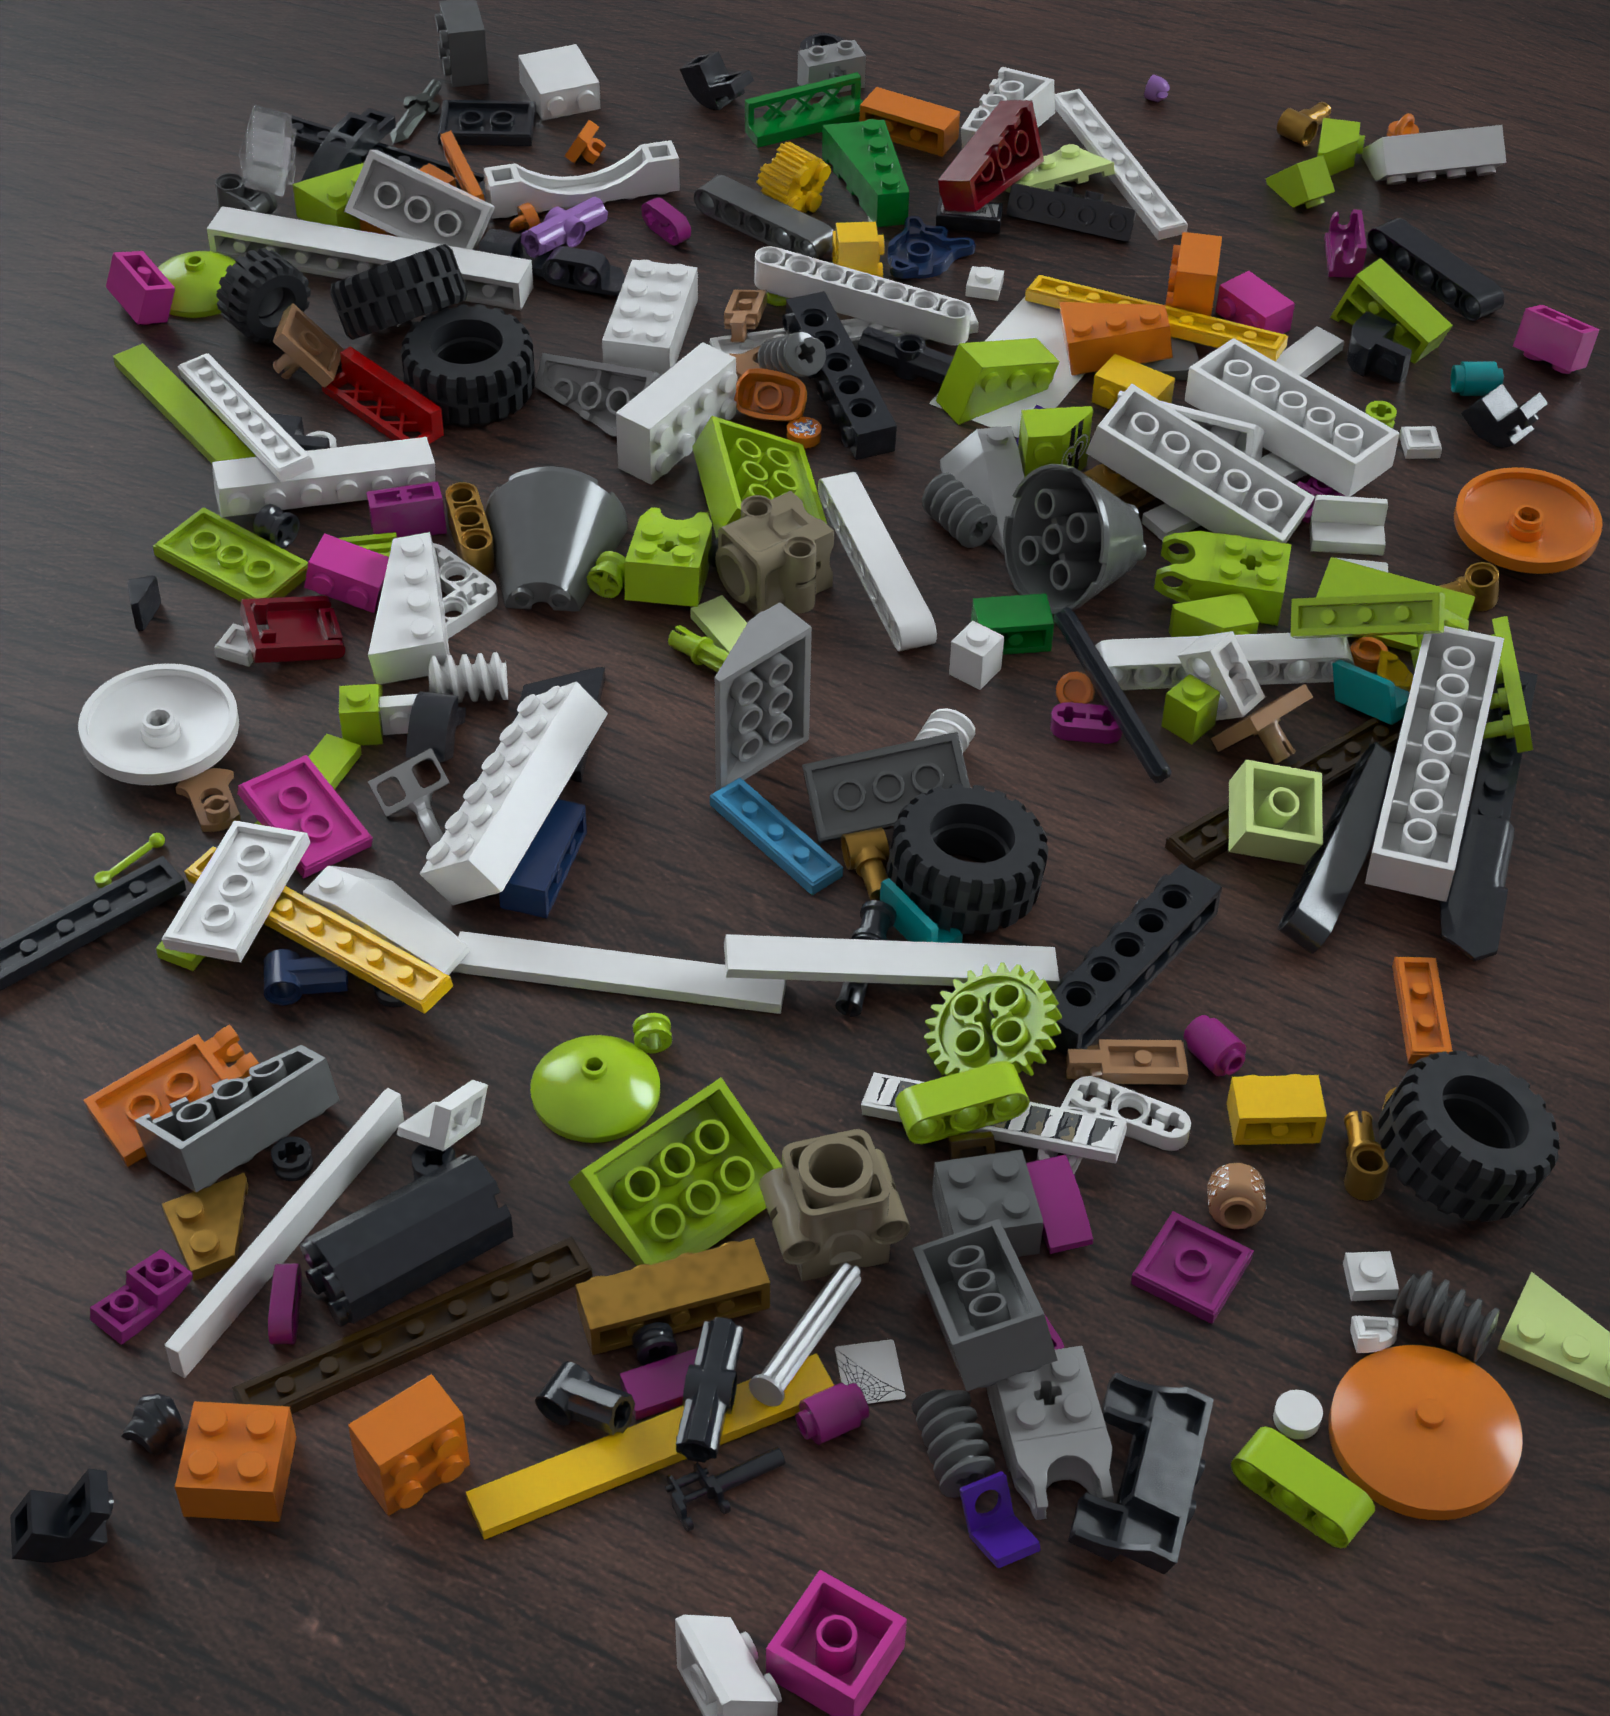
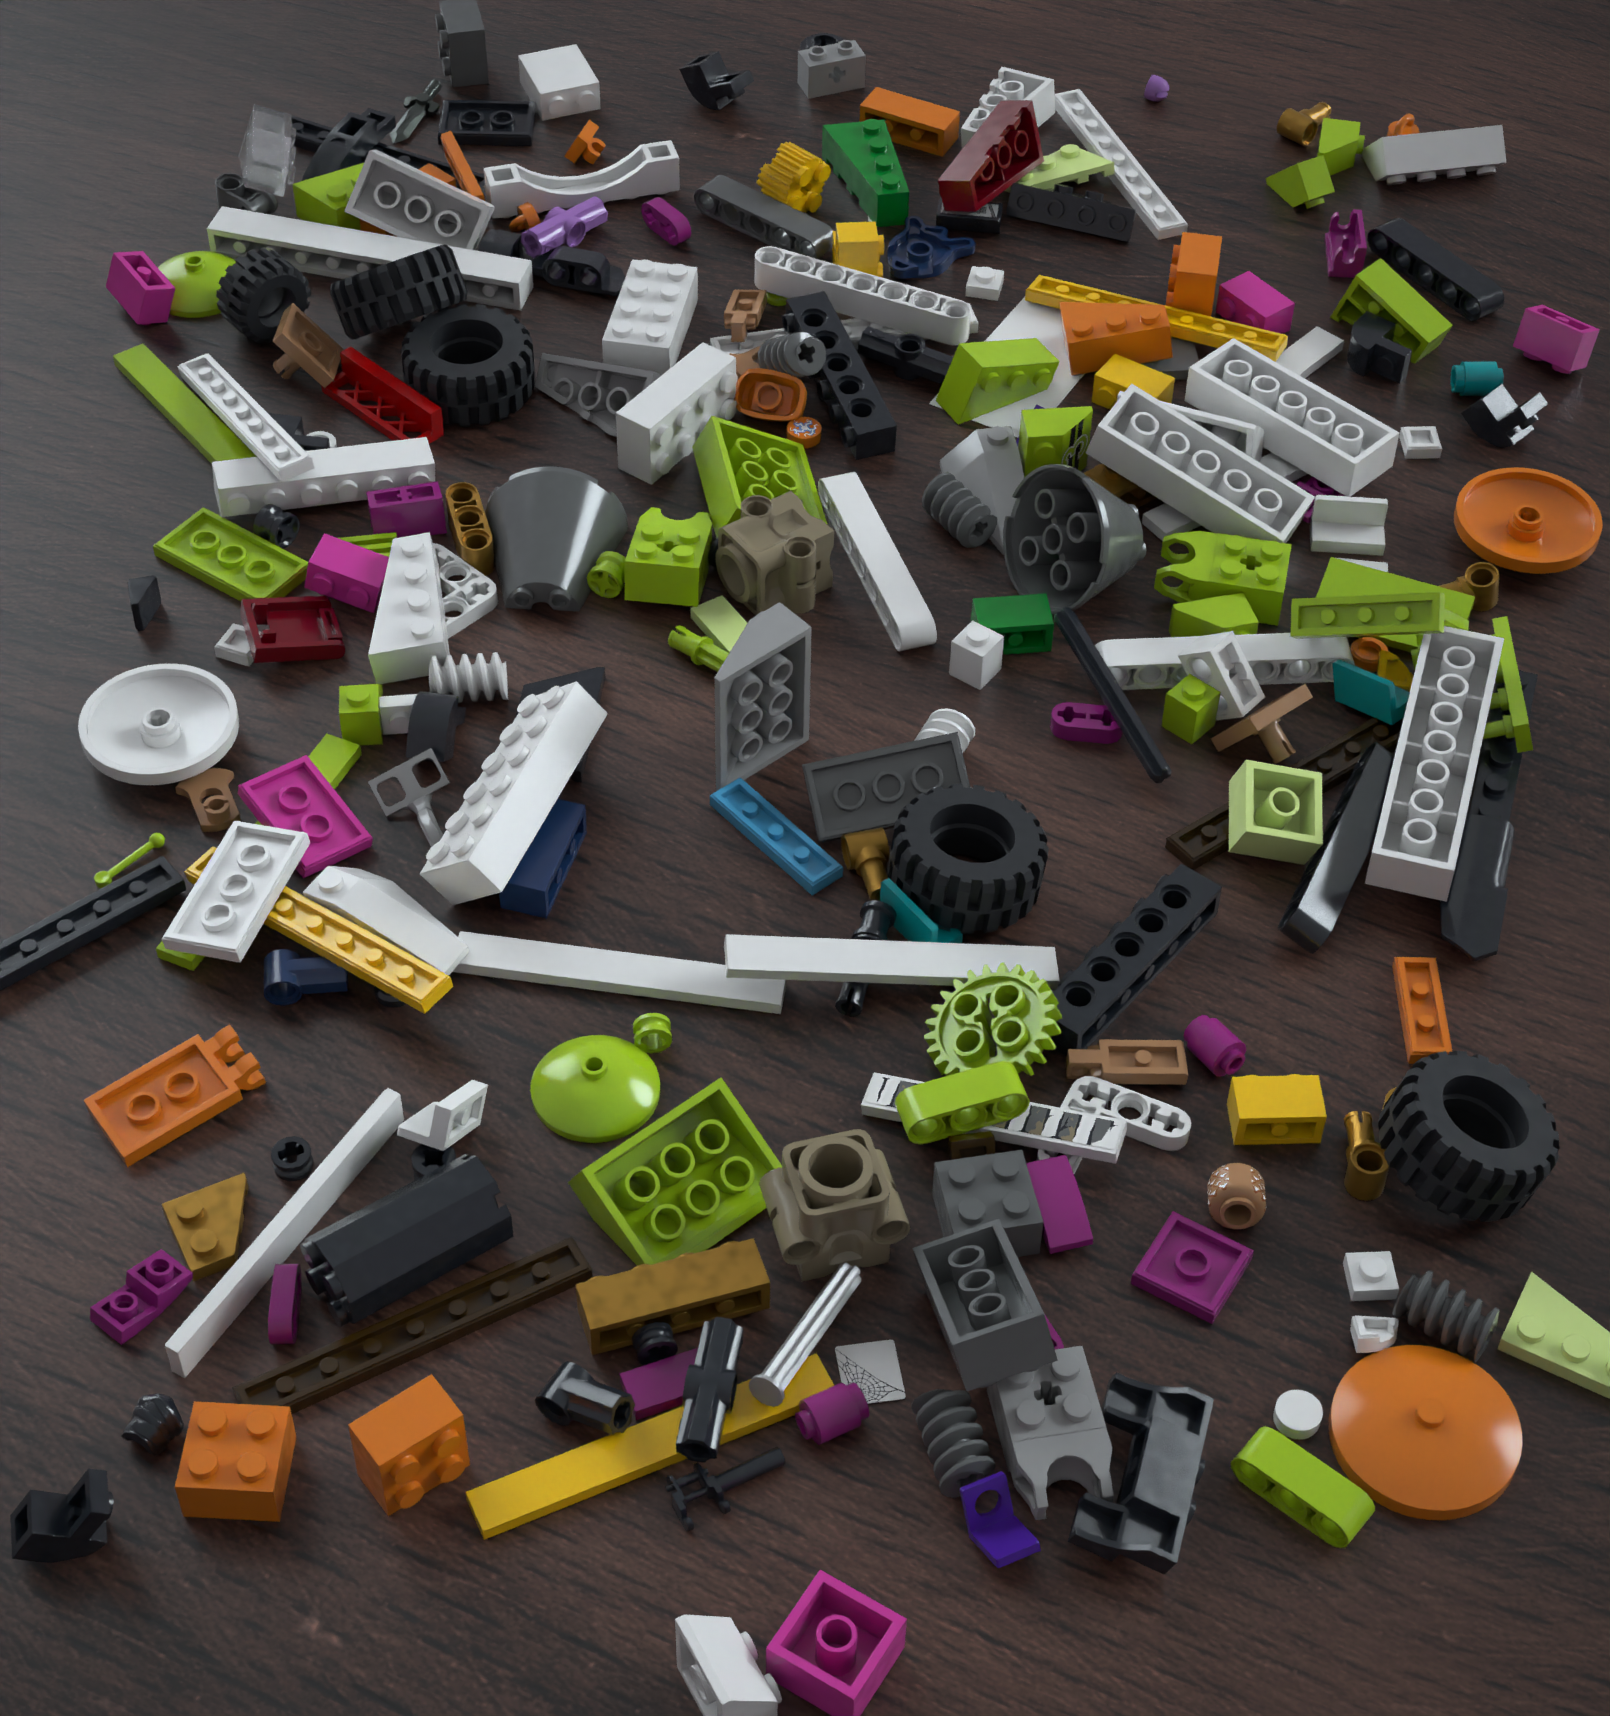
dark grey wedge [134,1045,340,1192] -> none
green fence [745,72,863,148] -> none
orange tile [1056,671,1095,704] -> none
lime bush [1365,401,1397,429] -> none

